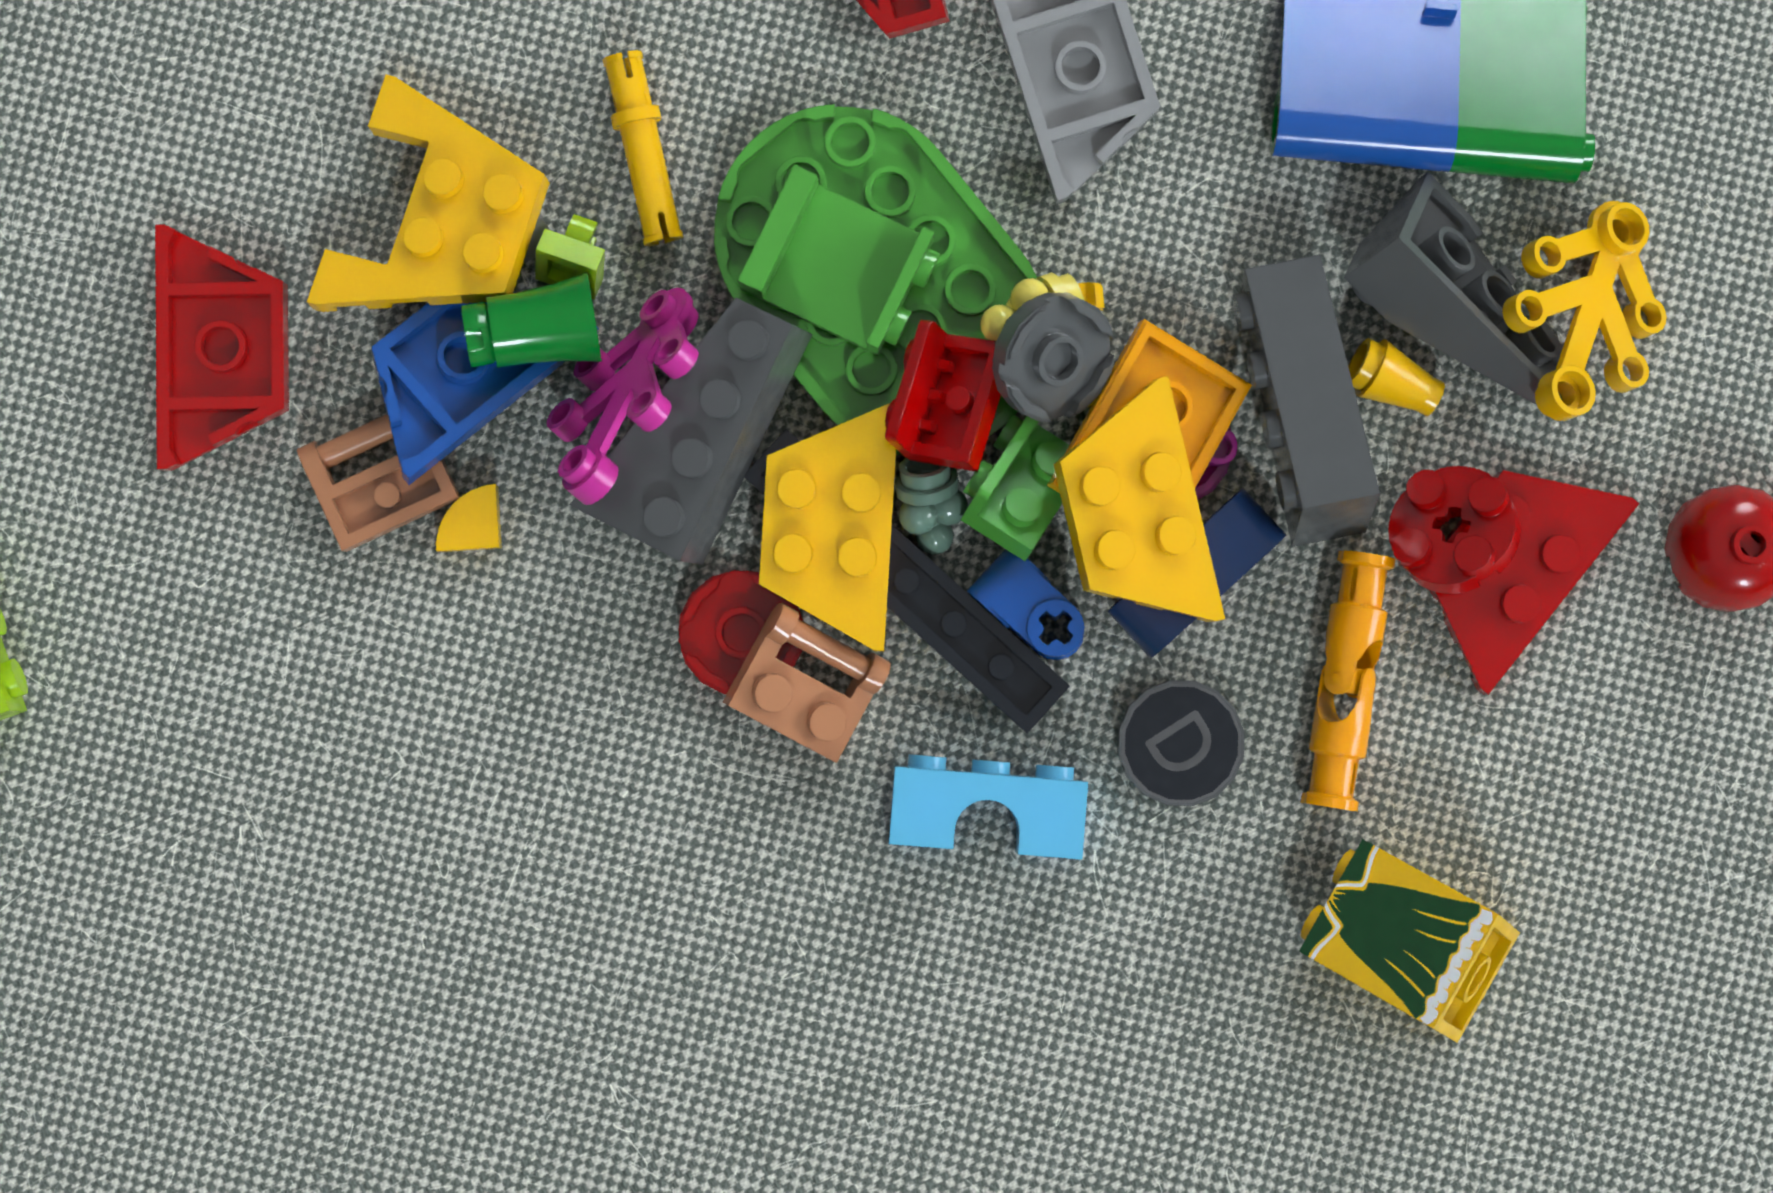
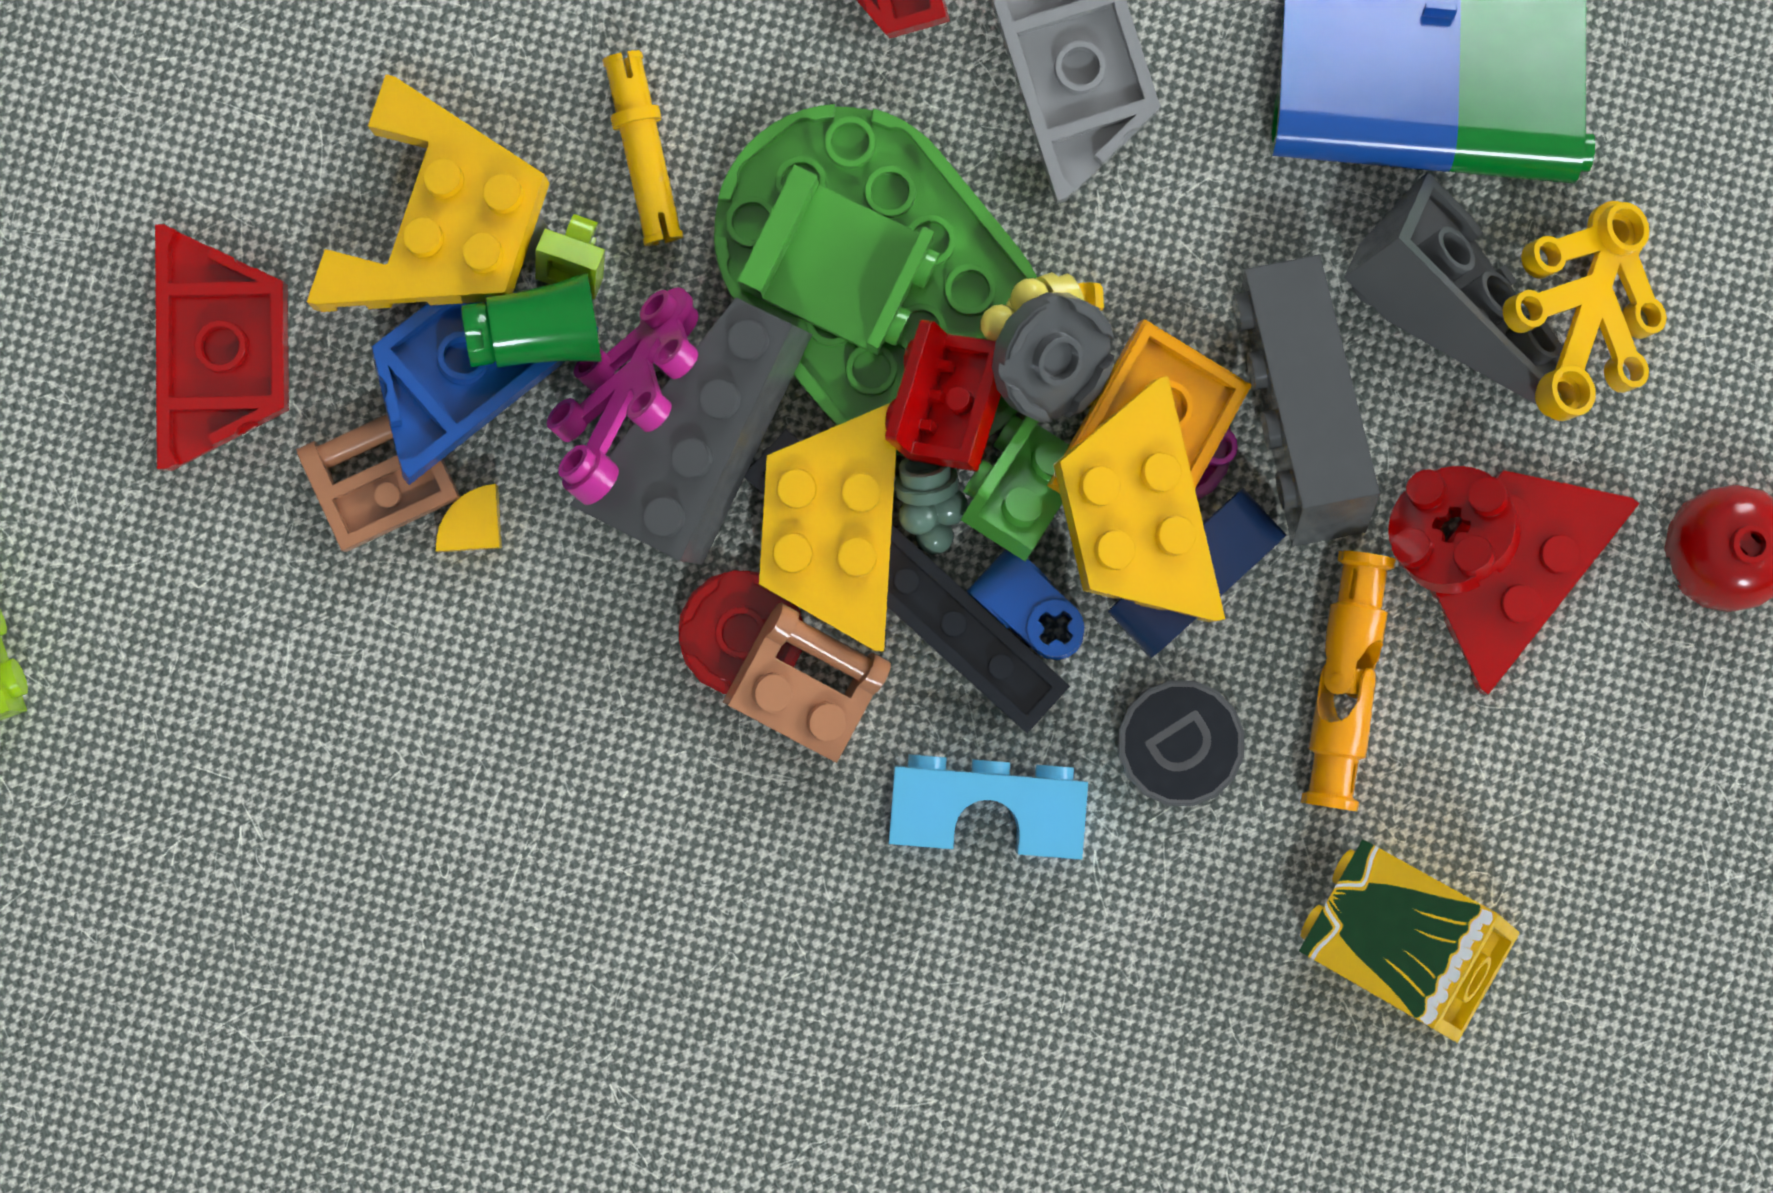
yellow cone [1348,338,1445,416] -> none

